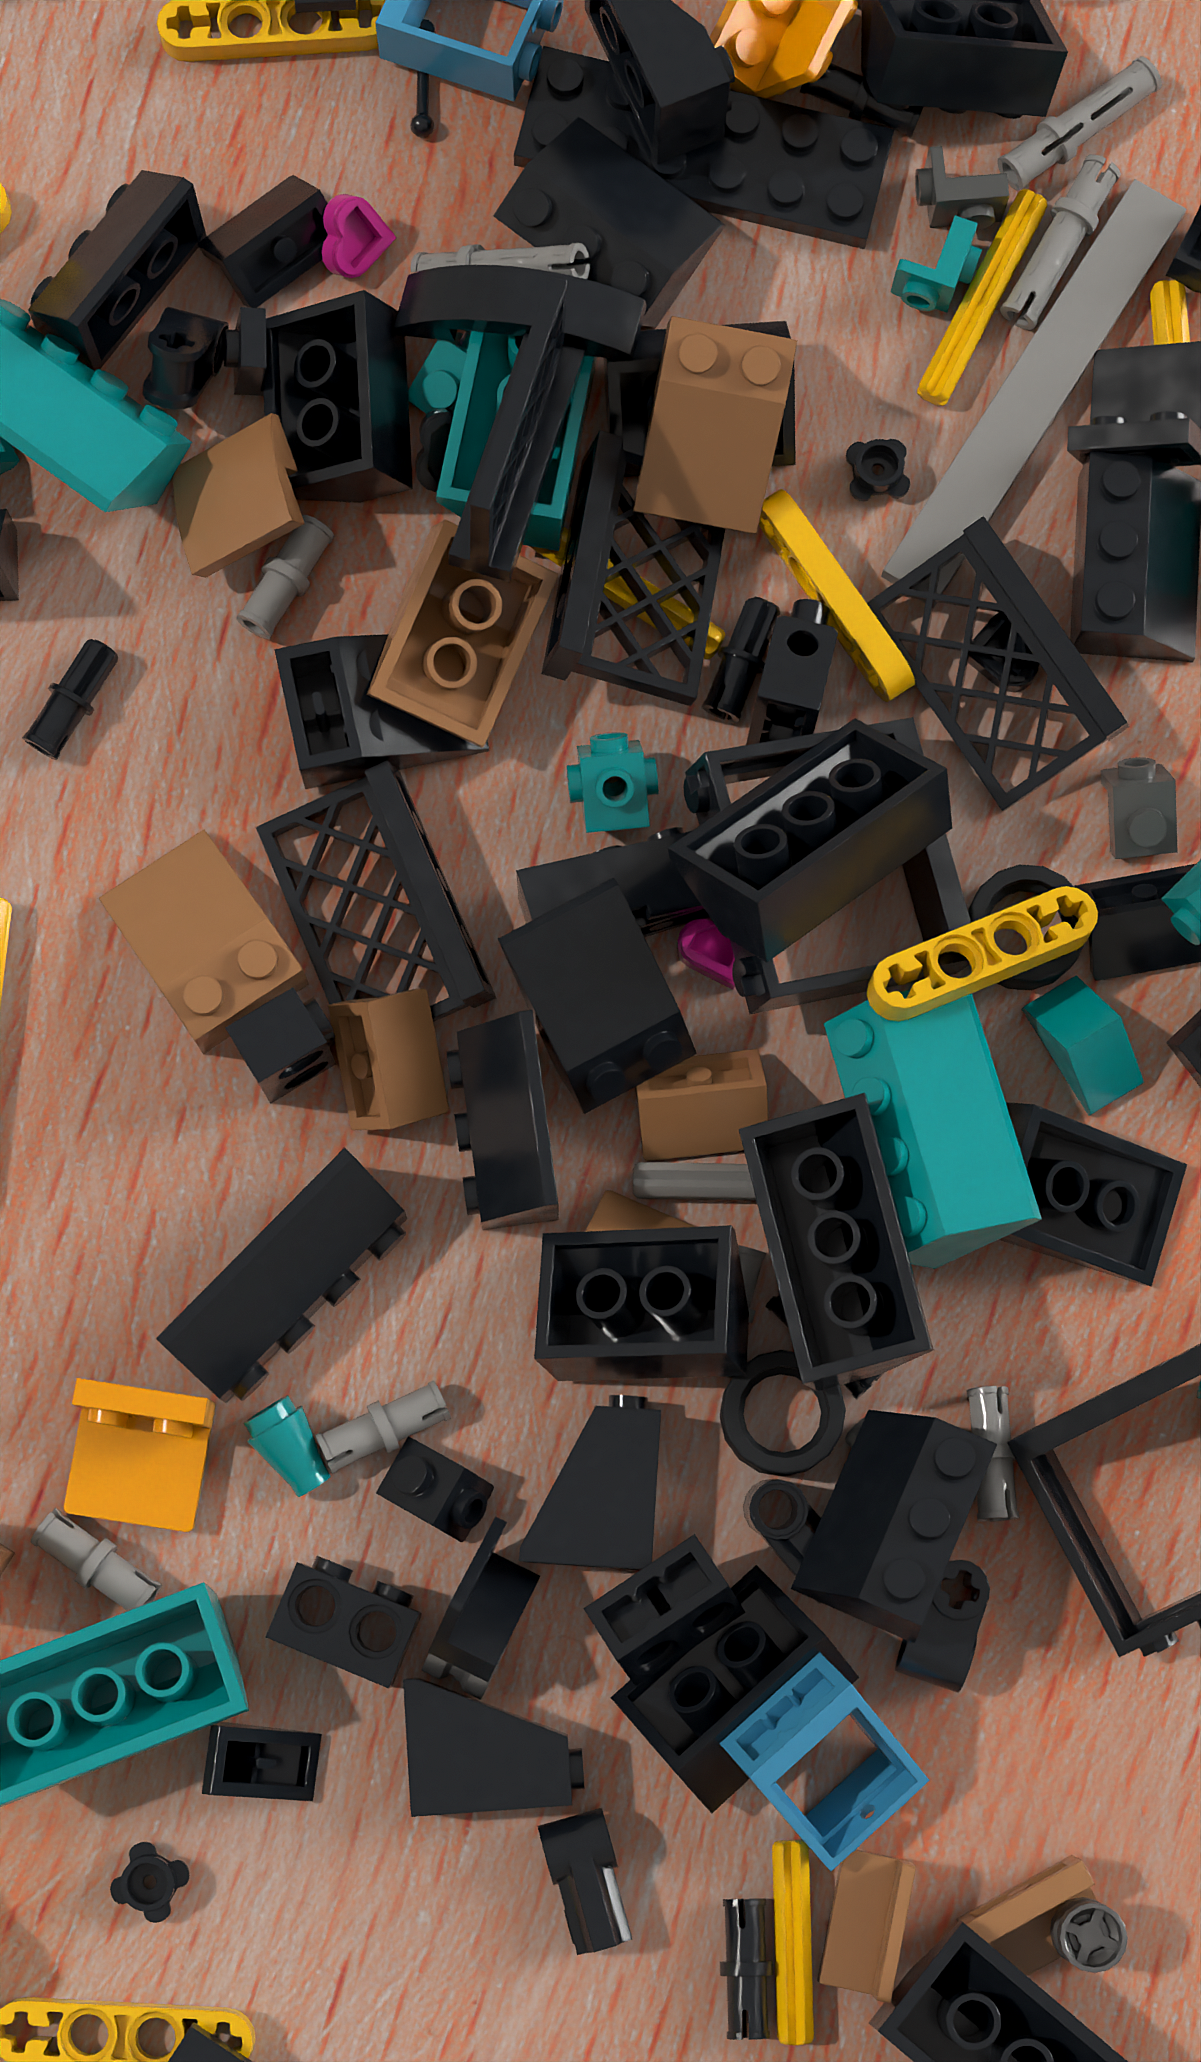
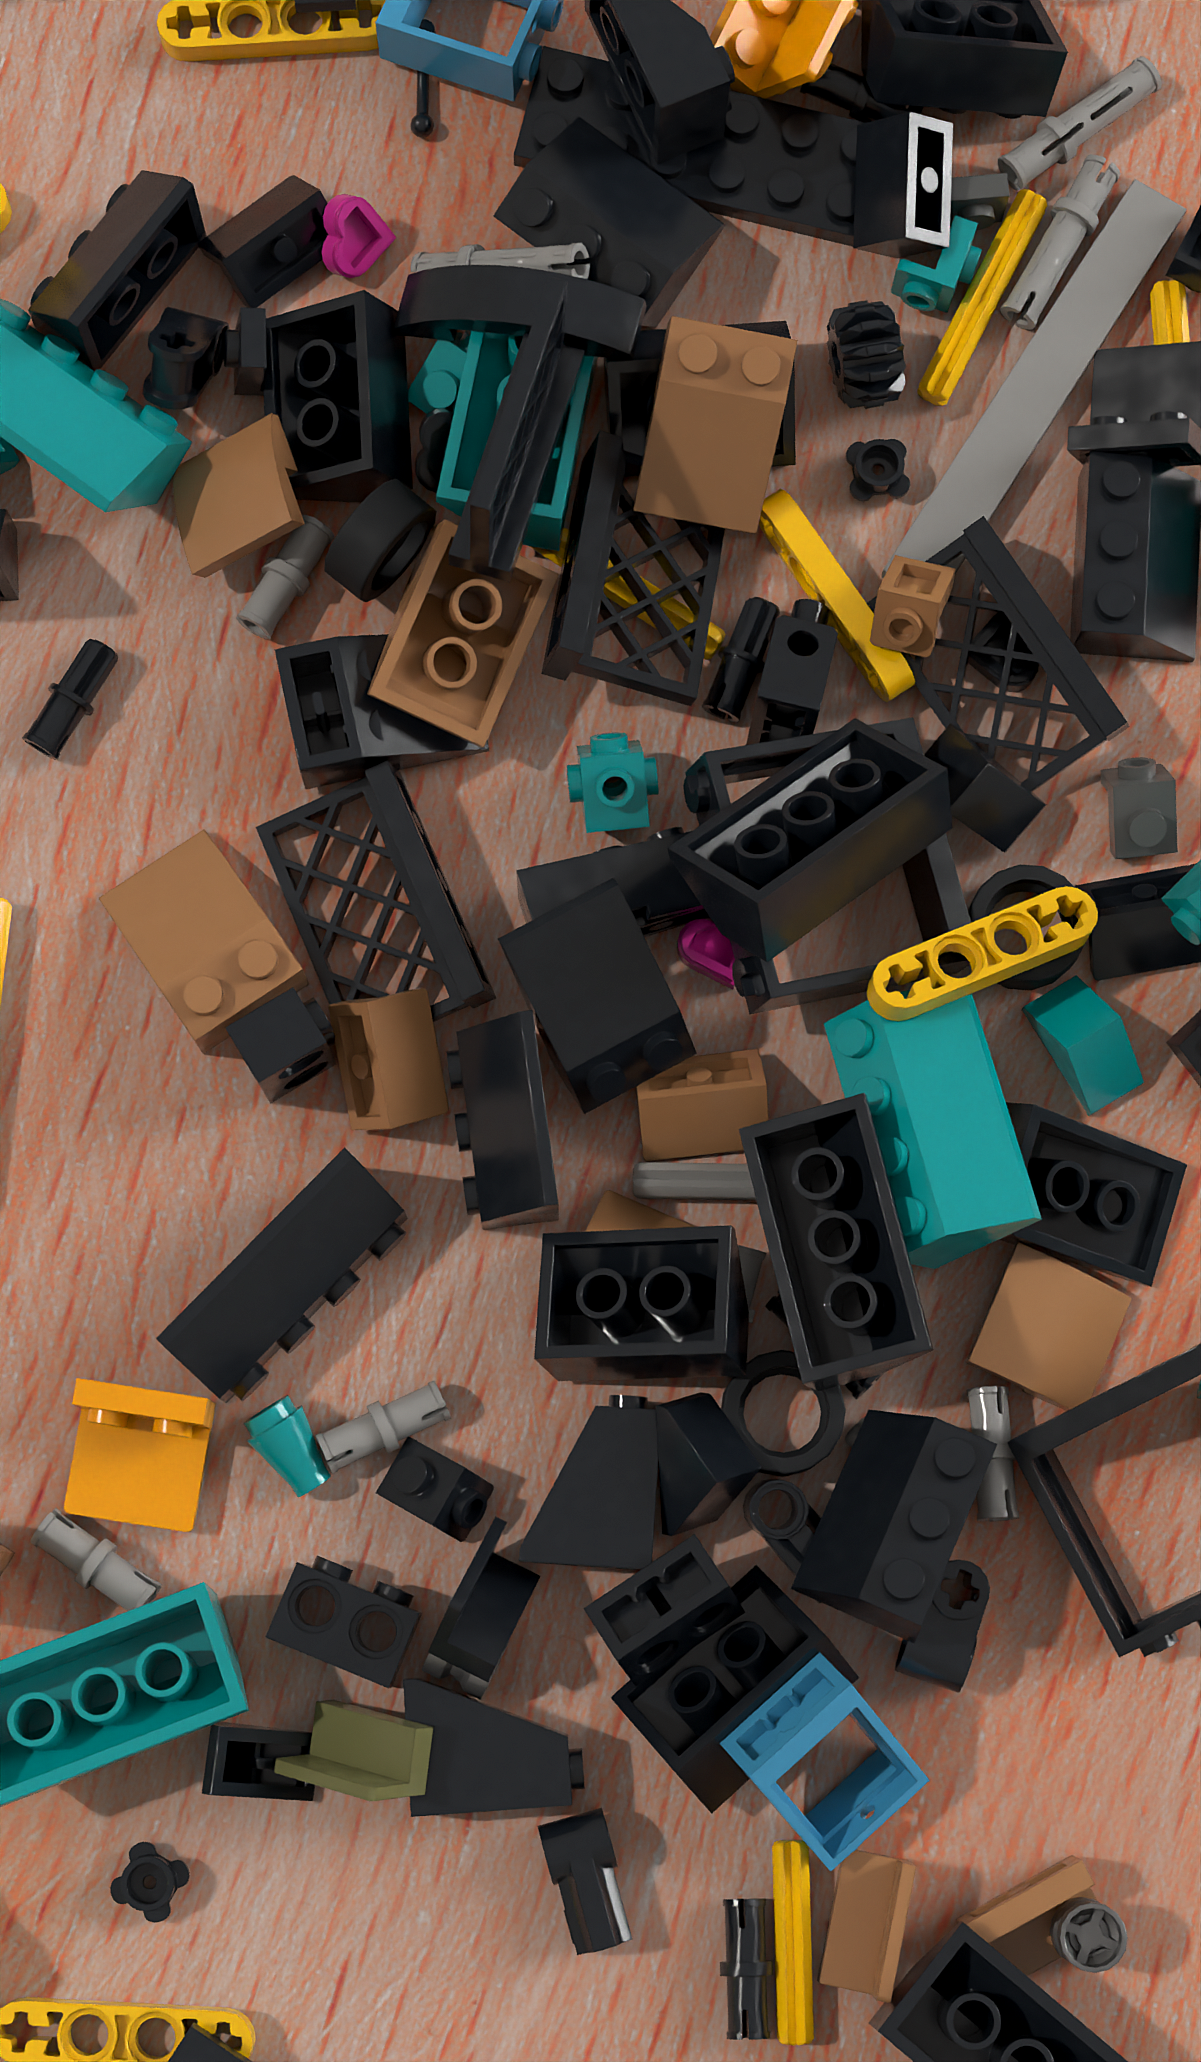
none -> olive panel [274,1700,433,1801]
none -> black tyre [324,479,437,602]
none -> black slope [656,1392,762,1536]
none -> black gear [826,300,907,409]
none -> black brick [853,112,953,258]
none -> medium nougat bracket [870,555,956,657]
none -> black slope [924,723,1047,853]
none -> medium nougat slope [966,1242,1132,1411]

